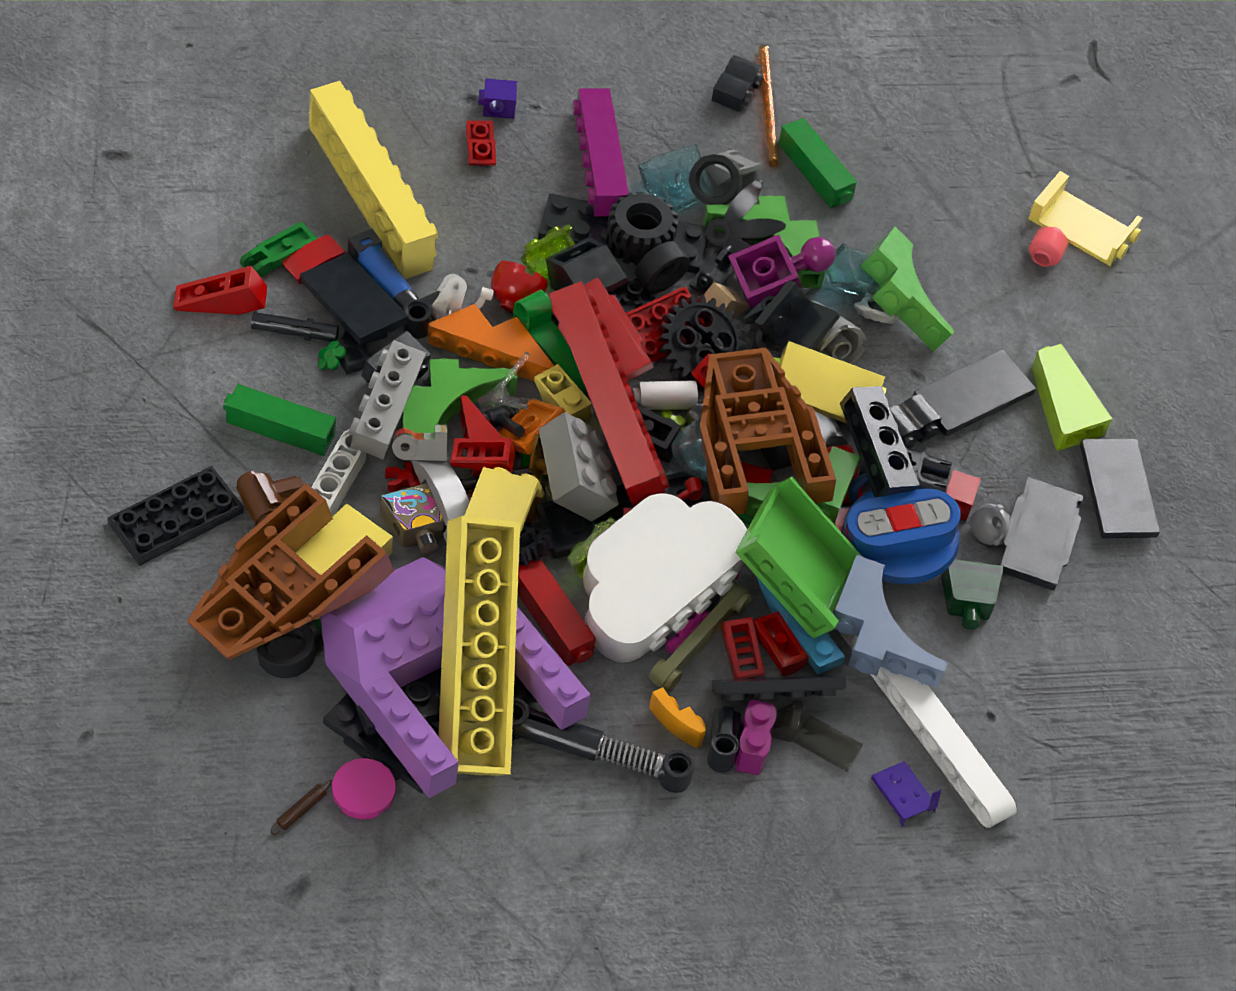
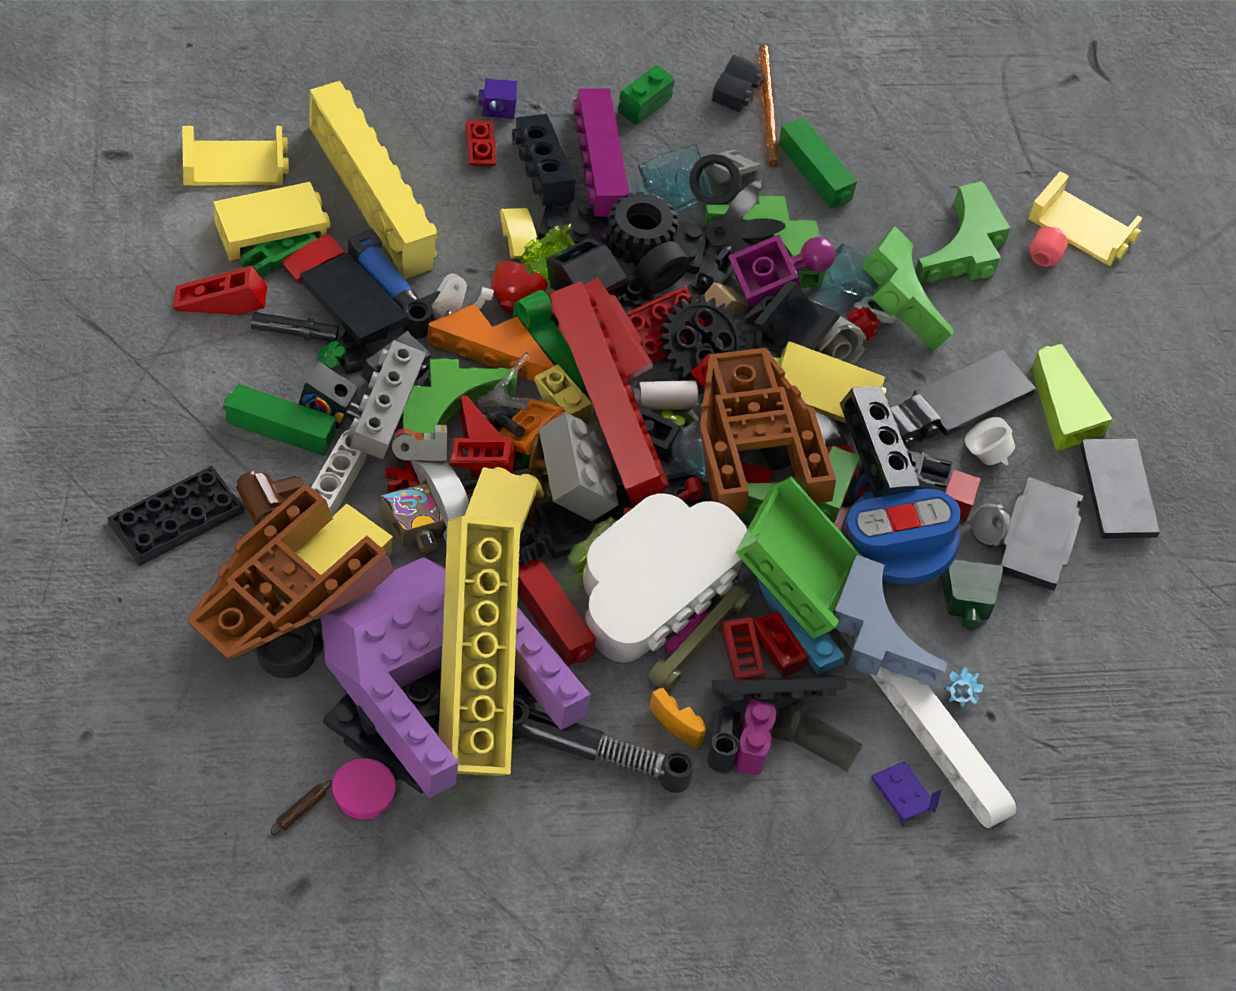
none -> light yellow panel [182,126,289,185]
none -> light yellow panel [213,182,330,261]
none -> torso [298,362,363,429]
none -> light yellow slope [500,208,540,259]
none -> black brick [512,114,576,205]
none -> green brick [618,65,675,124]
none -> red gear [846,306,880,342]
none -> bright green arch [915,181,1010,284]
none -> medium azure gear [944,667,984,708]
none -> white piece [965,417,1015,466]

